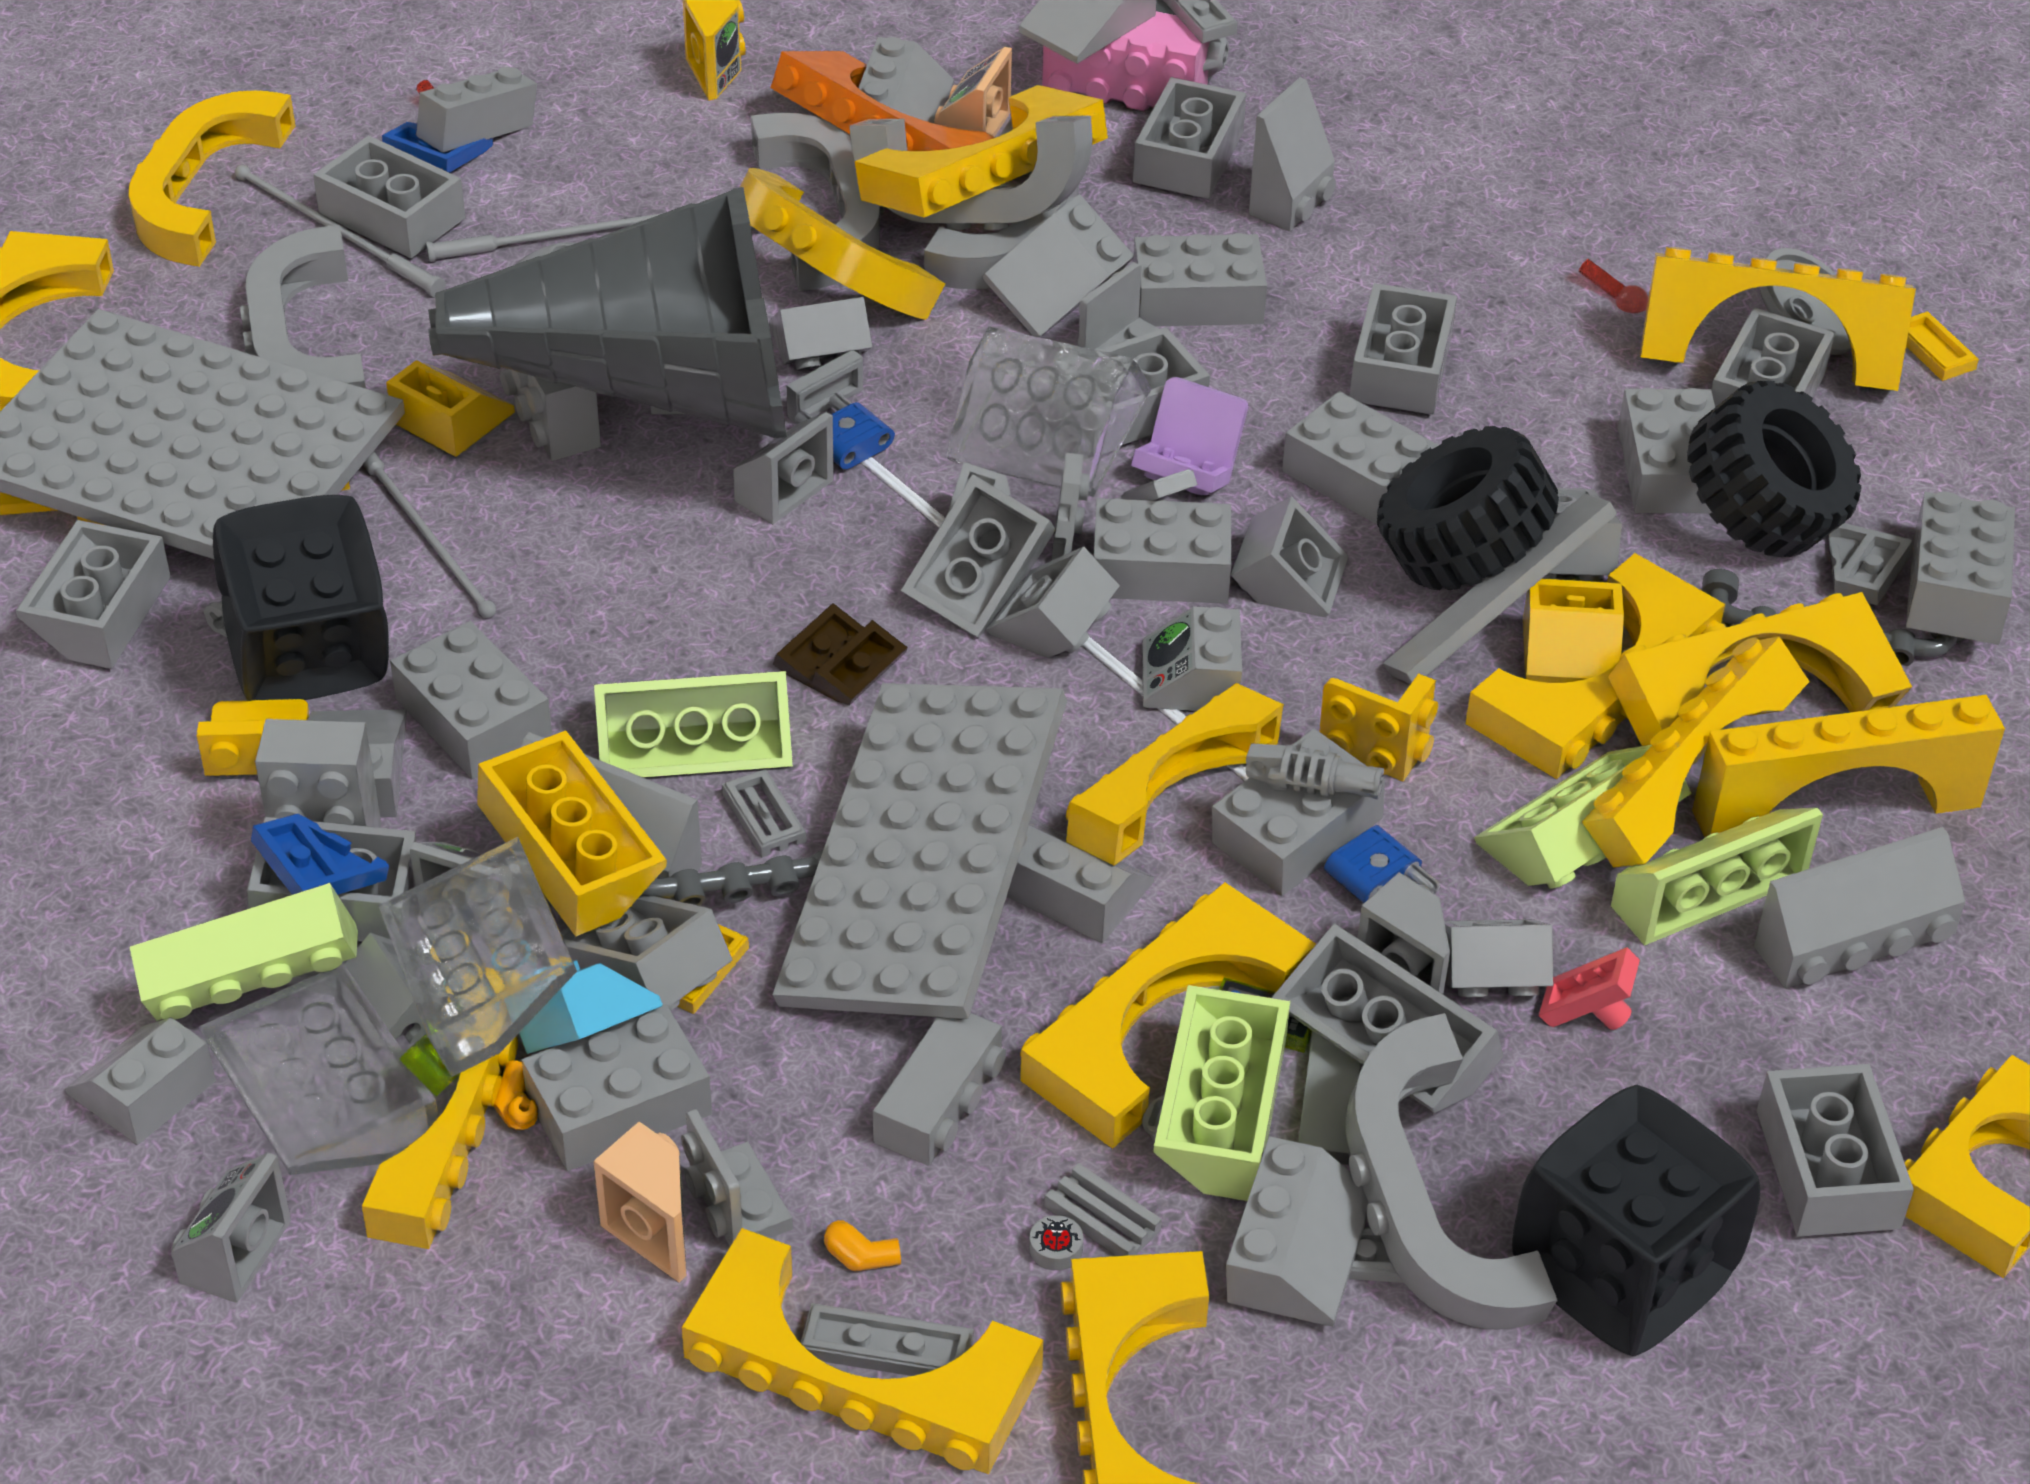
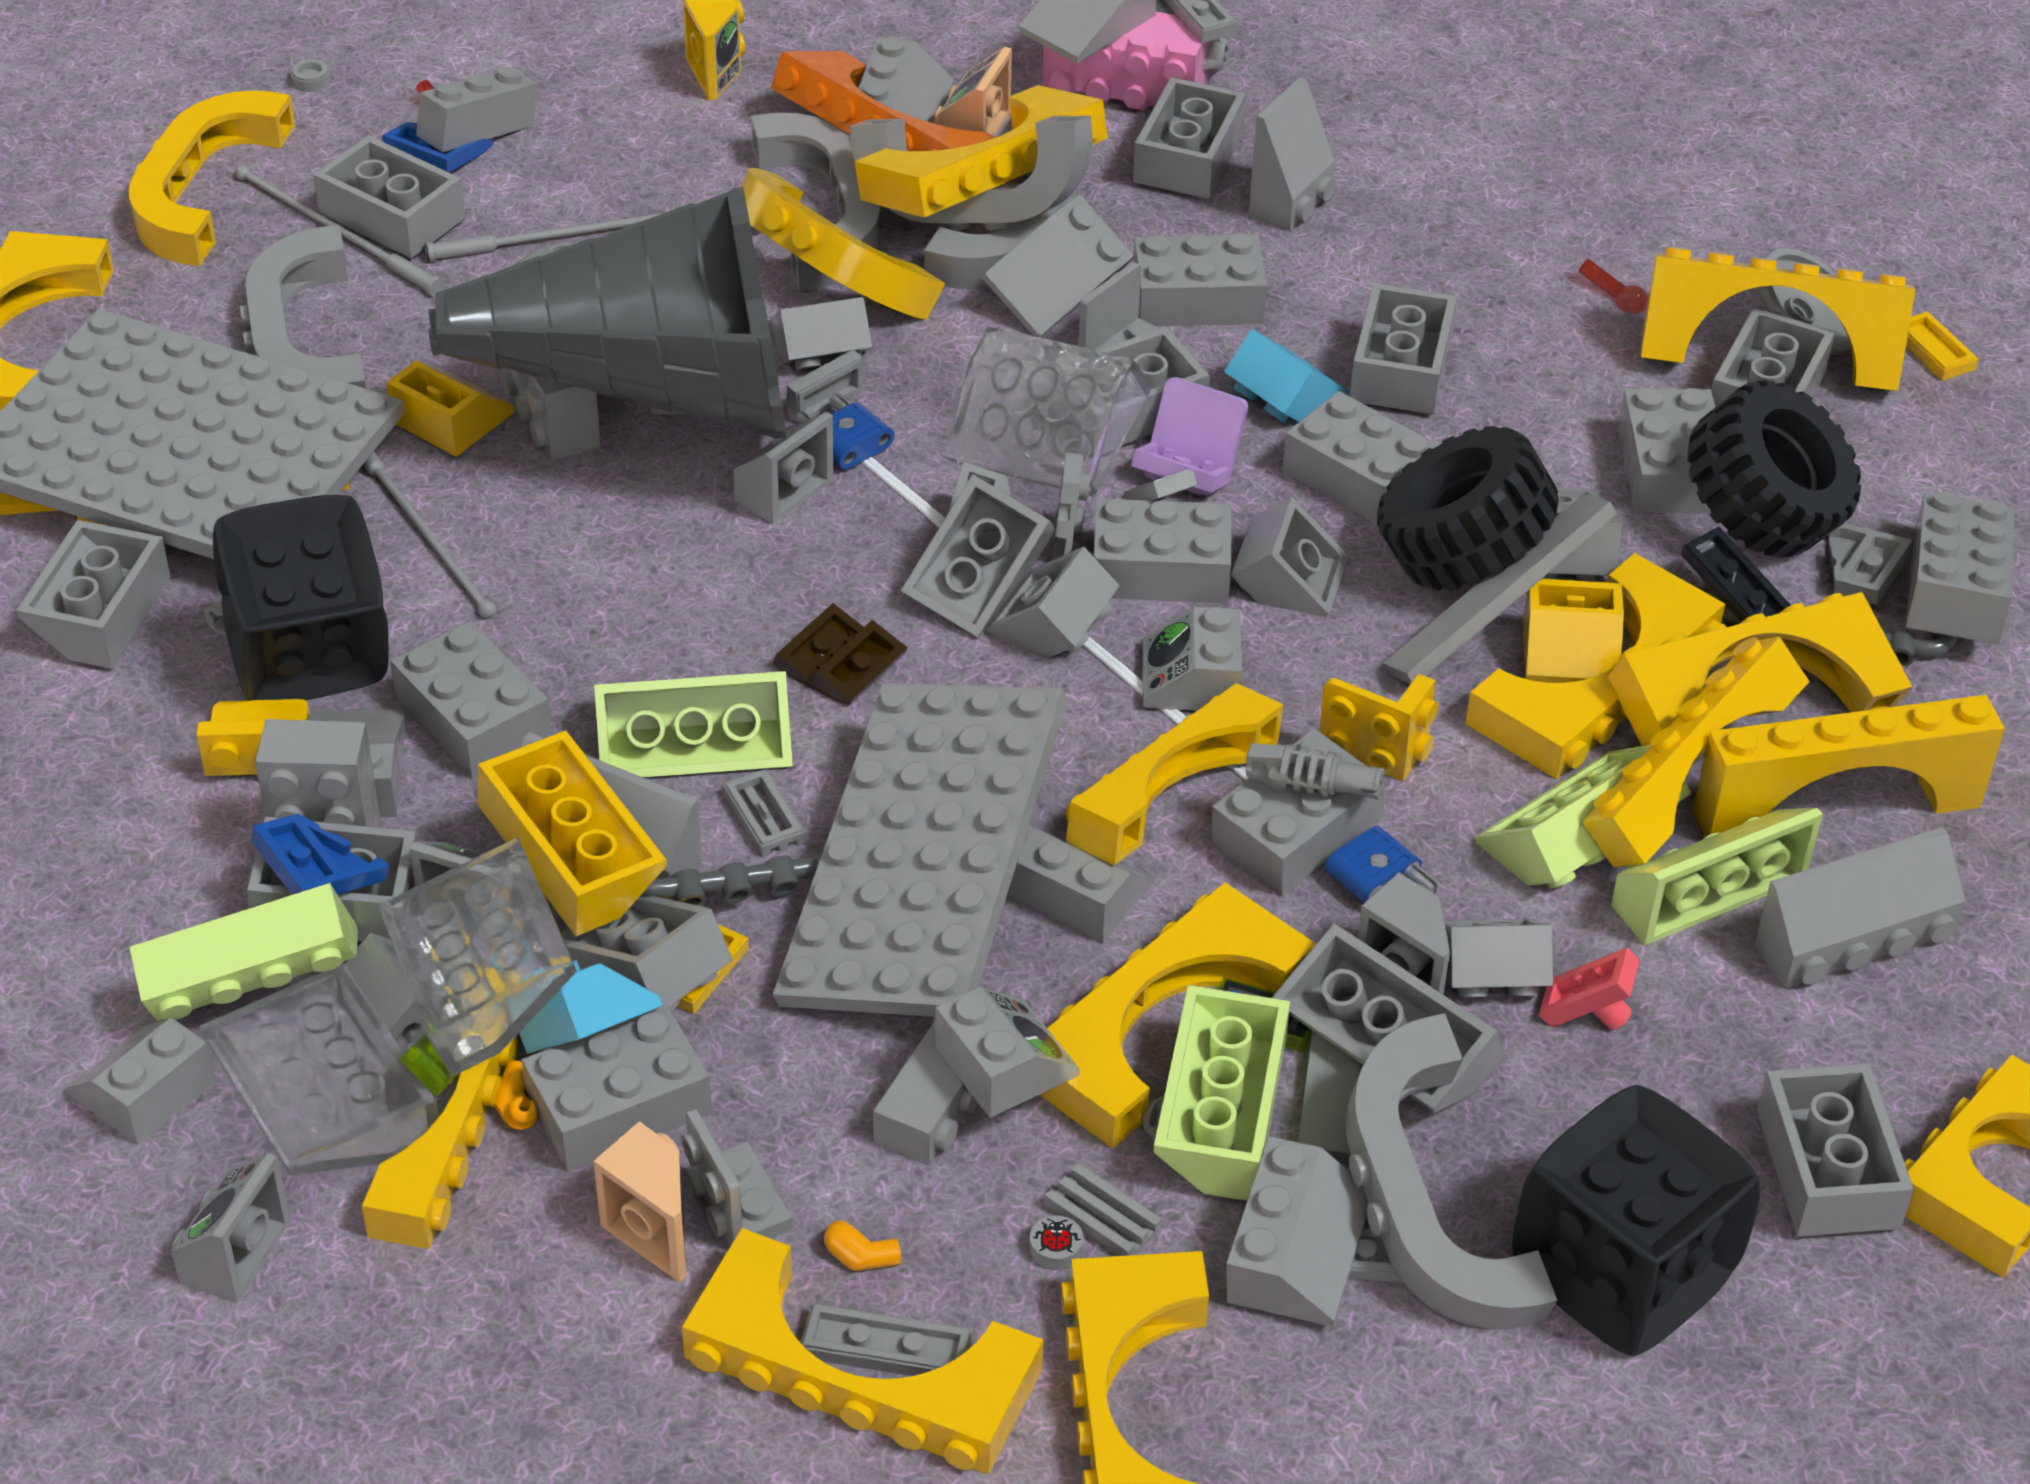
none -> light grey tile [291,59,331,92]
none -> light grey slope [935,986,1080,1118]
none -> medium azure slope [1224,329,1350,423]
none -> black tile [1681,526,1791,622]

